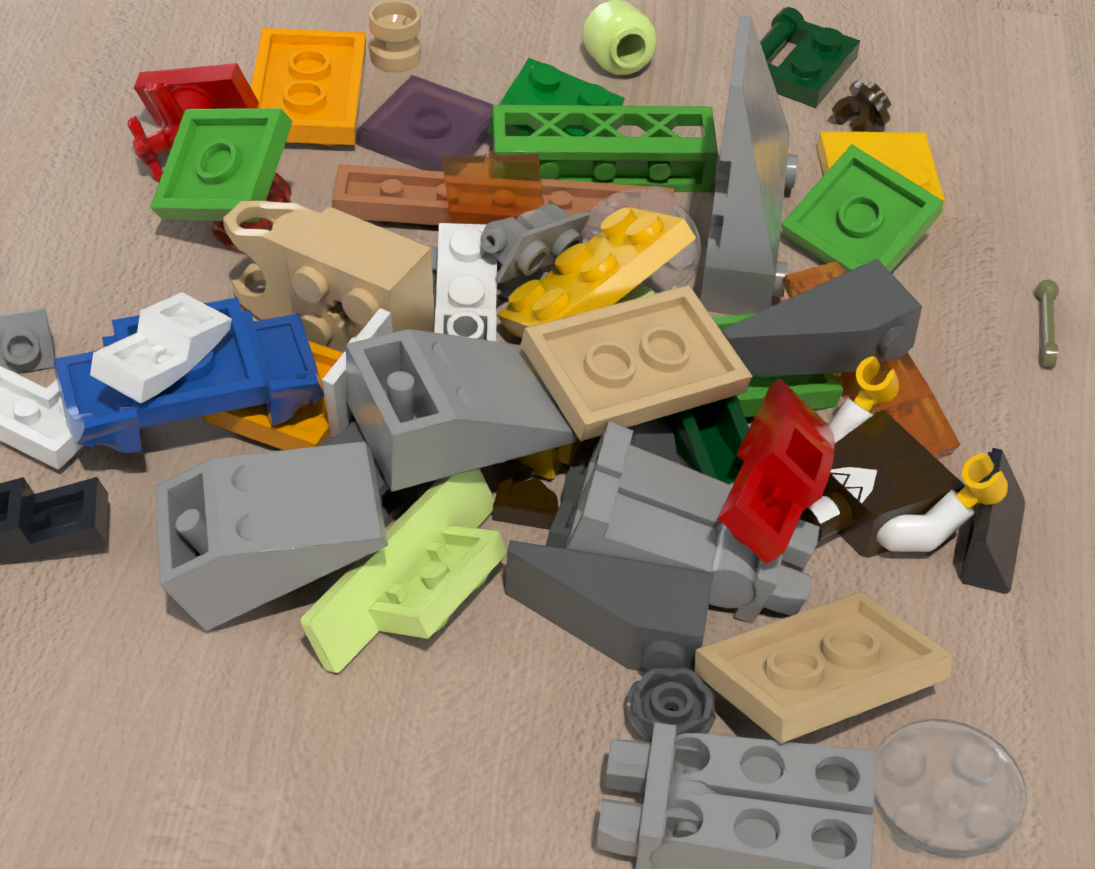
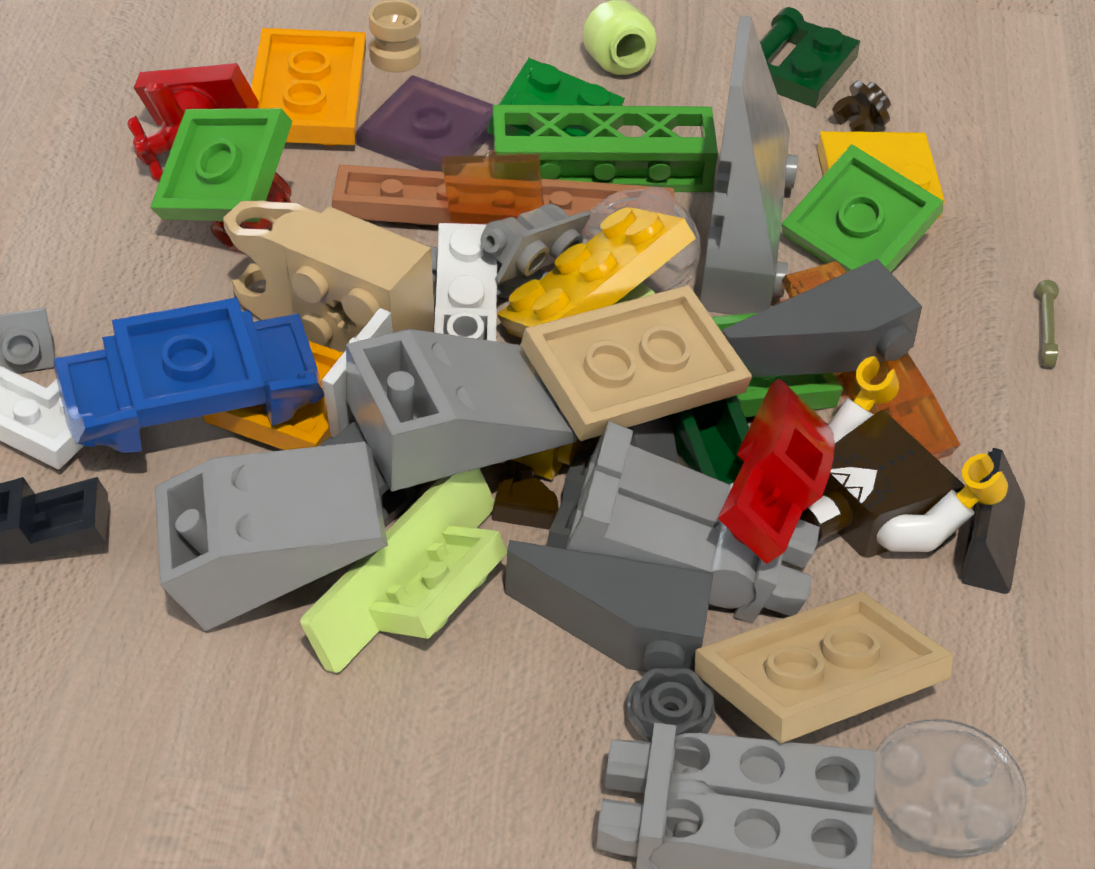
white slope [90,292,232,403] -> none

